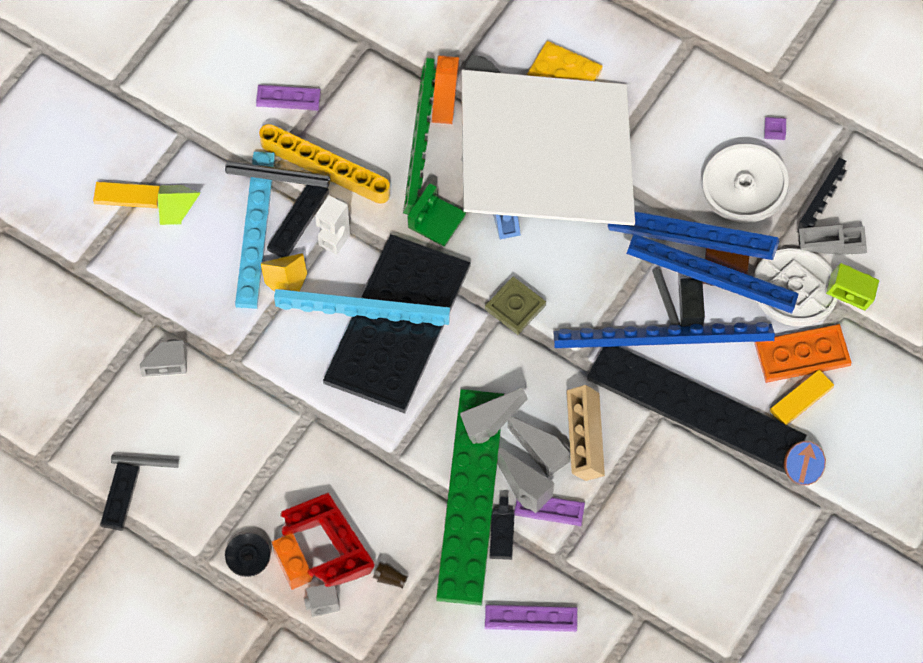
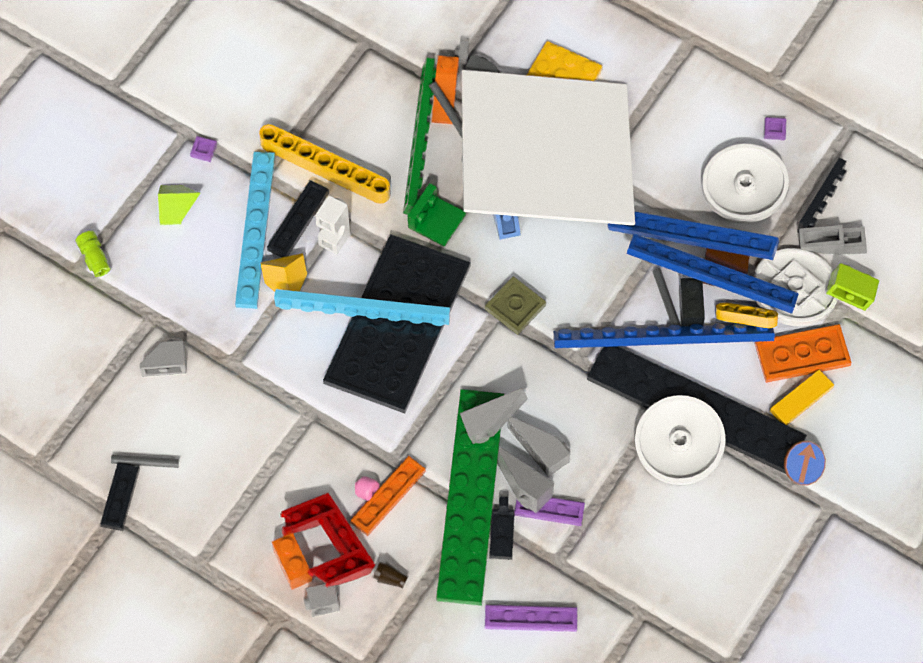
yellow tile [93,182,160,208] -> none
axle [225,161,330,187] -> none
black dish [225,533,271,577] -> none
medium lavender tile [256,85,321,111] -> none
tan brick [567,385,605,481] -> none
none -> lime axle [75,231,111,277]
none -> medium lavender tile [190,136,217,162]
none -> orange tile [350,456,426,536]
none -> bright pink piece [355,476,379,501]
none -> dark grey bar [429,82,462,138]
none -> light grey plate [455,41,469,70]
none -> white dish [635,396,725,485]
none -> yellow beam [716,303,778,328]

